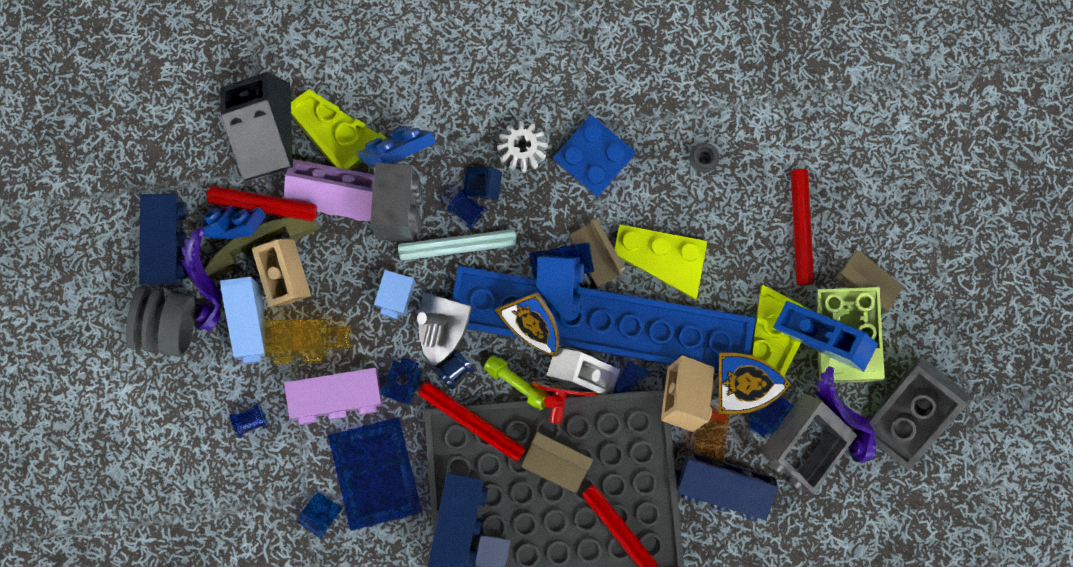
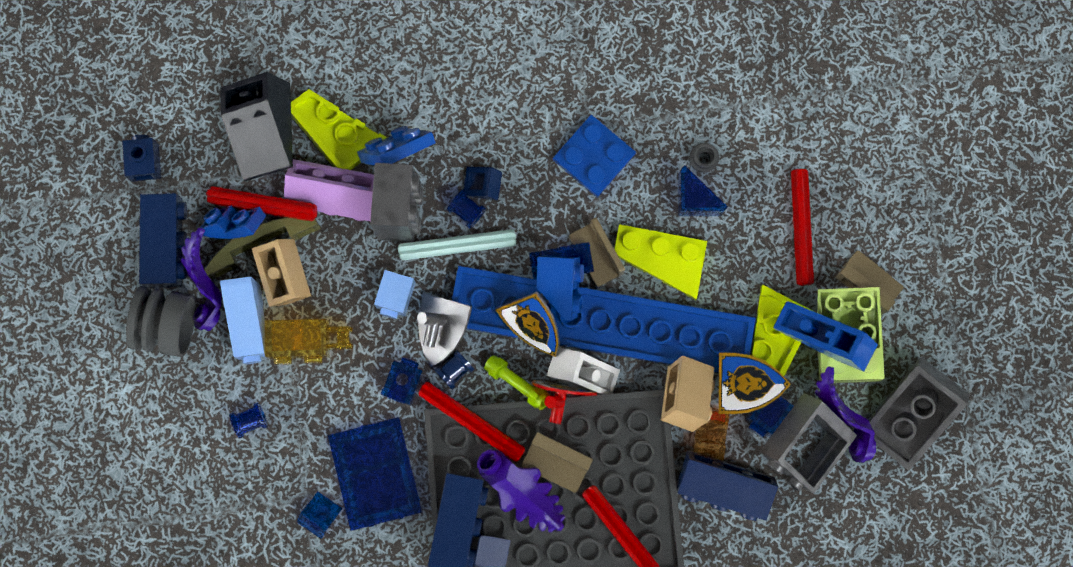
lavender brick [284,368,383,425] -> none
white gear [497,121,548,173] -> none
clear blue slope [613,361,650,394] -> none
none -> dark blue brick [122,135,161,182]
none -> dark purple plant [477,450,565,533]
none -> clear blue slope [678,165,728,216]

